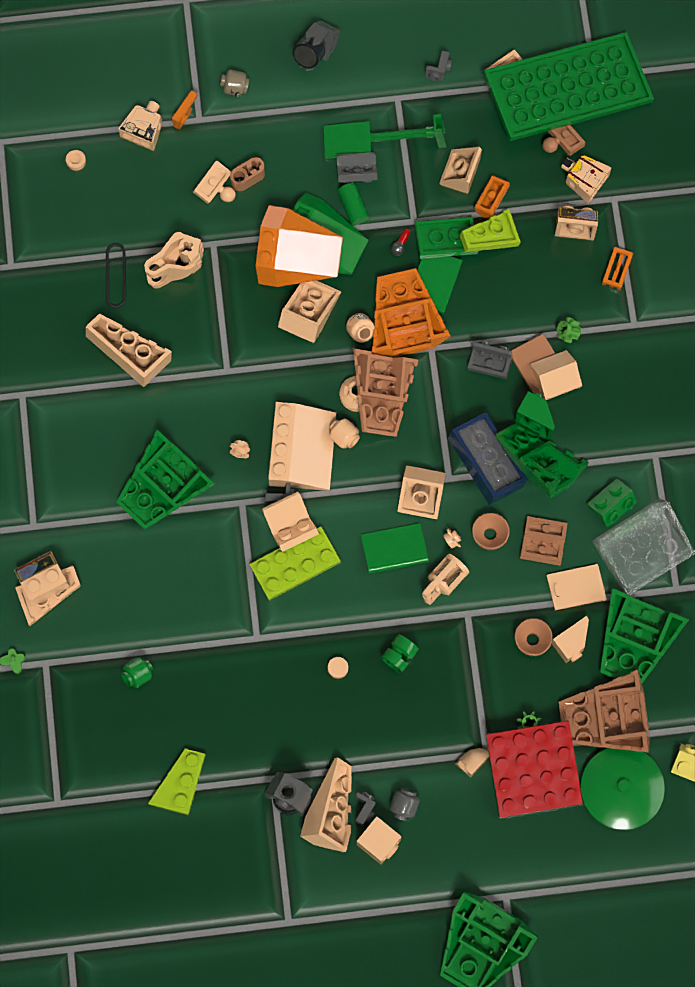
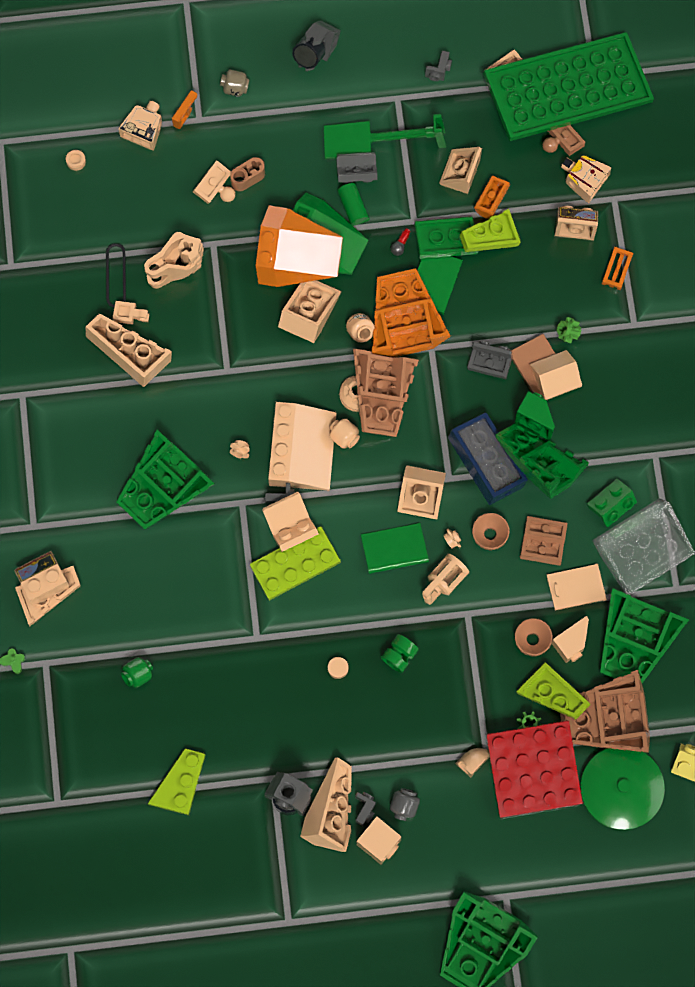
none -> light nougat plate [112,301,149,324]
none -> lime wing [517,662,590,720]

